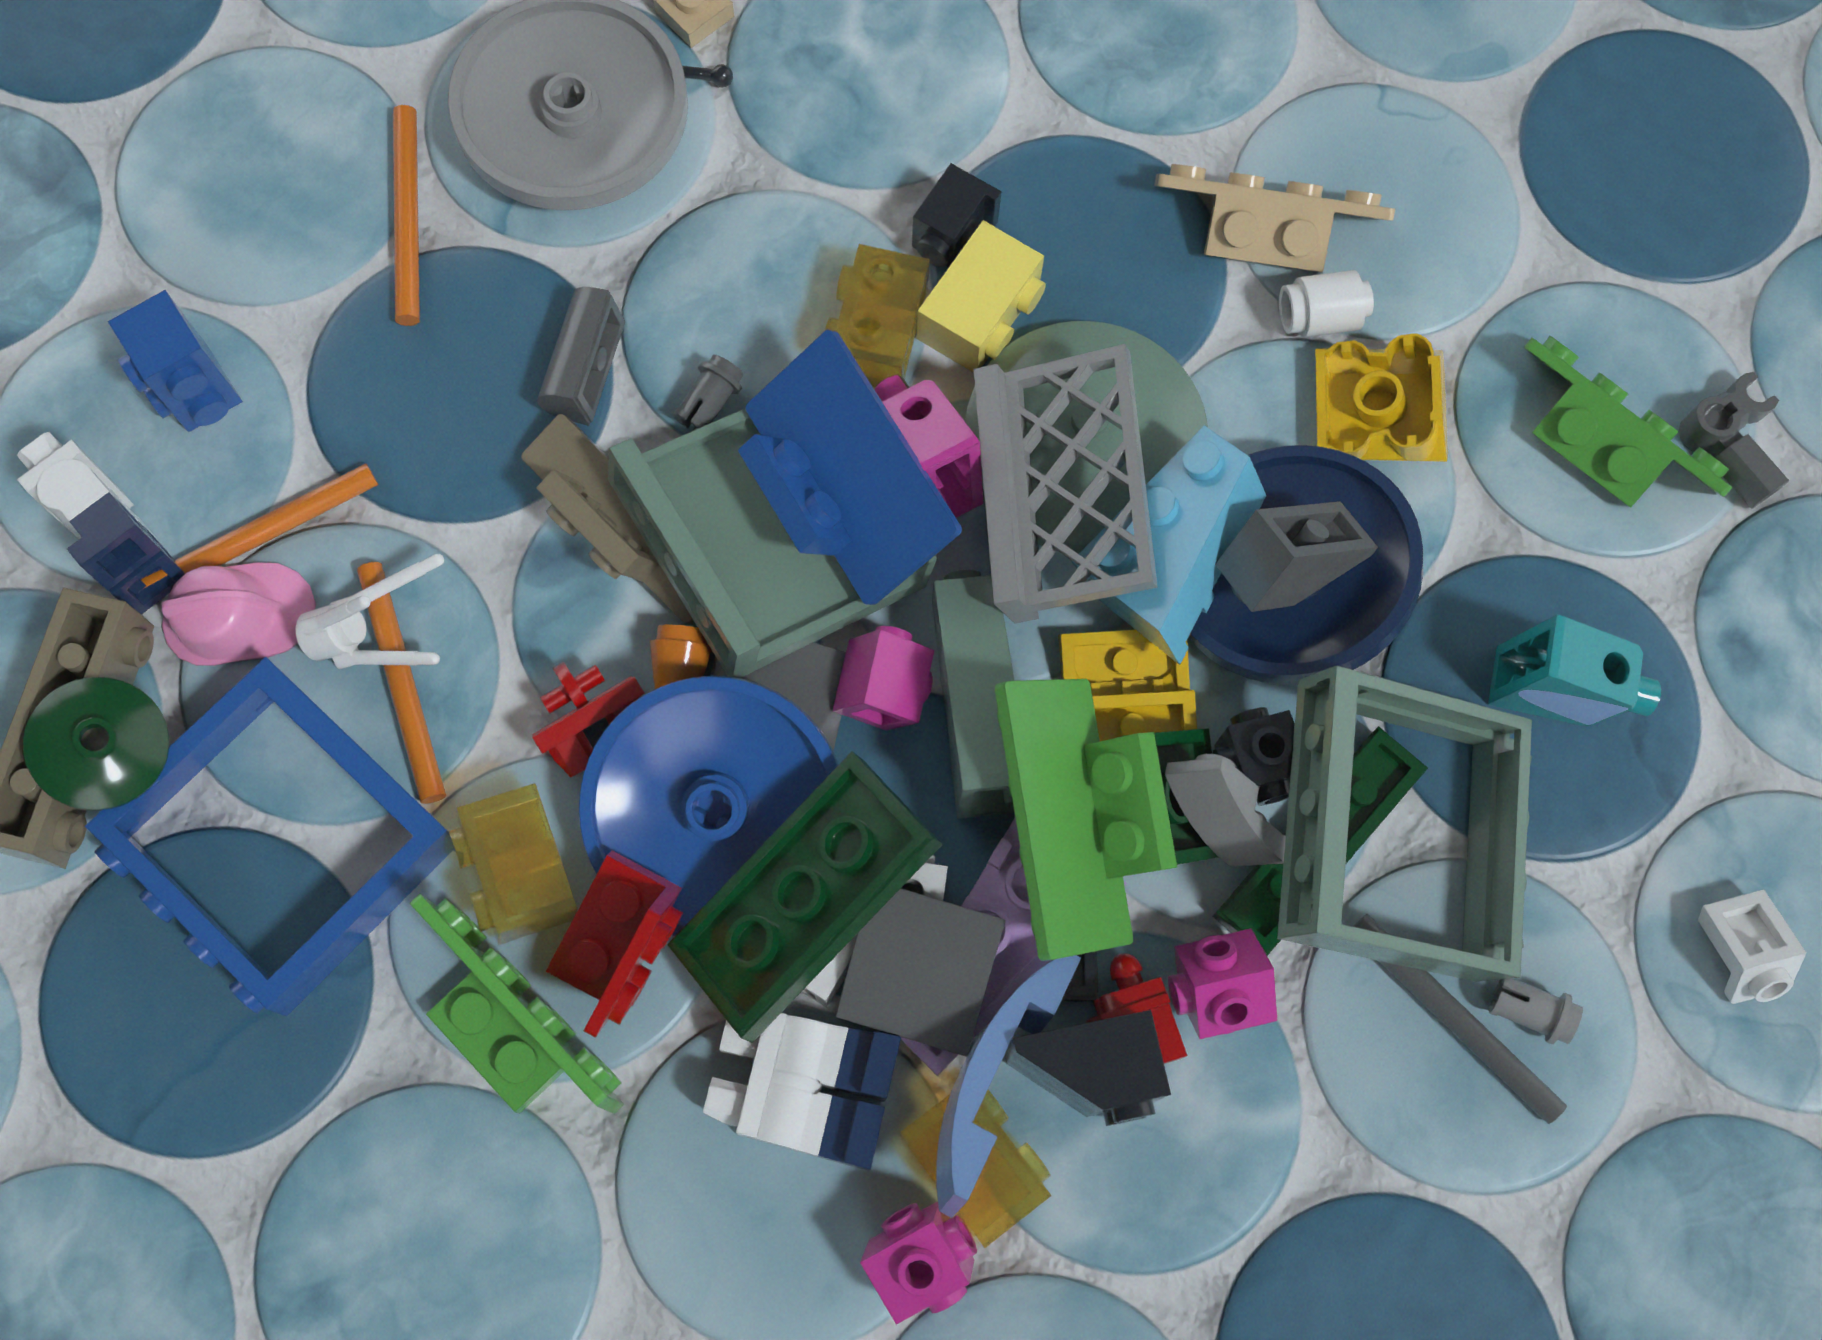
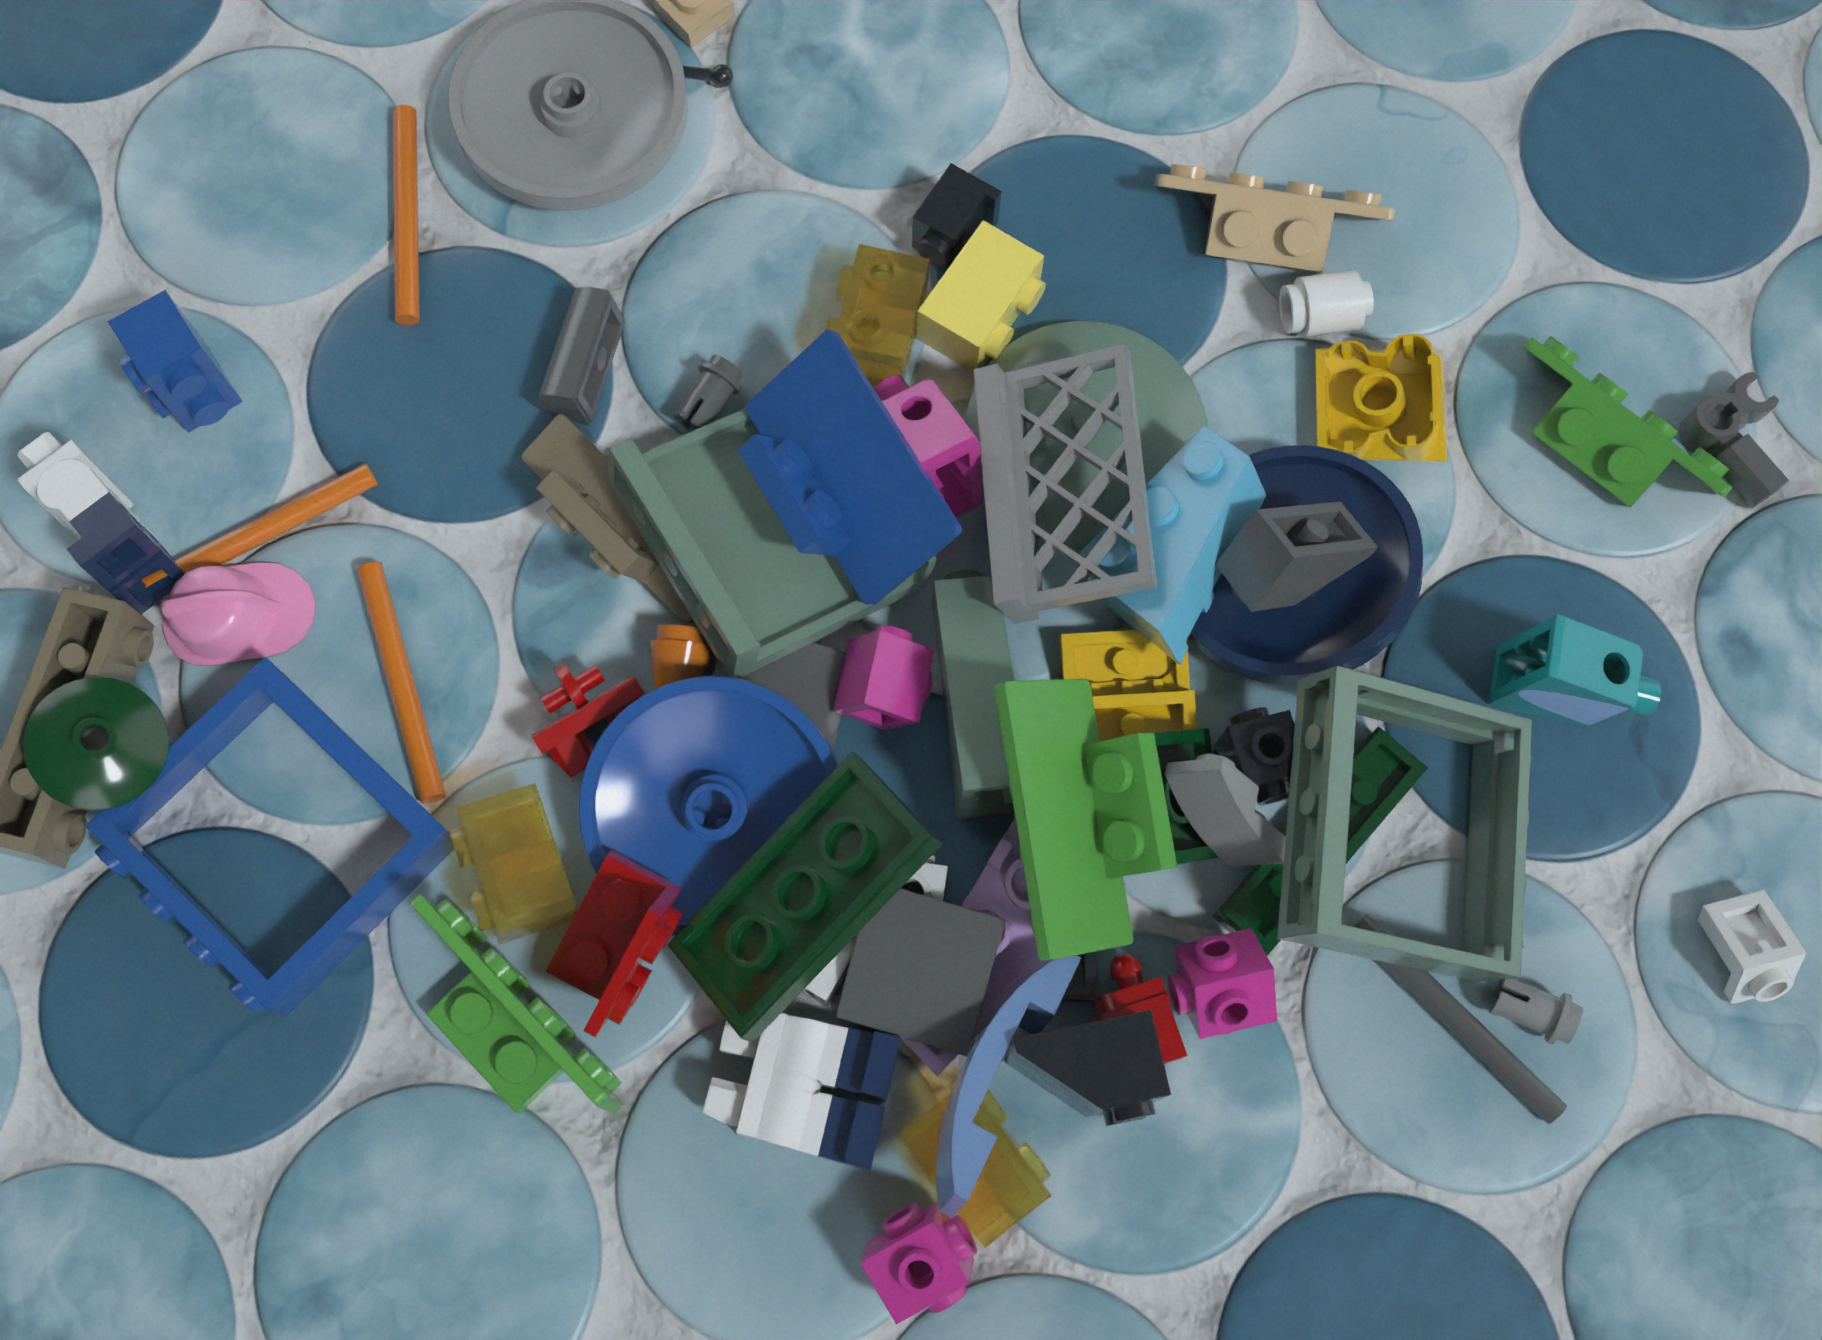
white plant [295,554,444,669] -> none

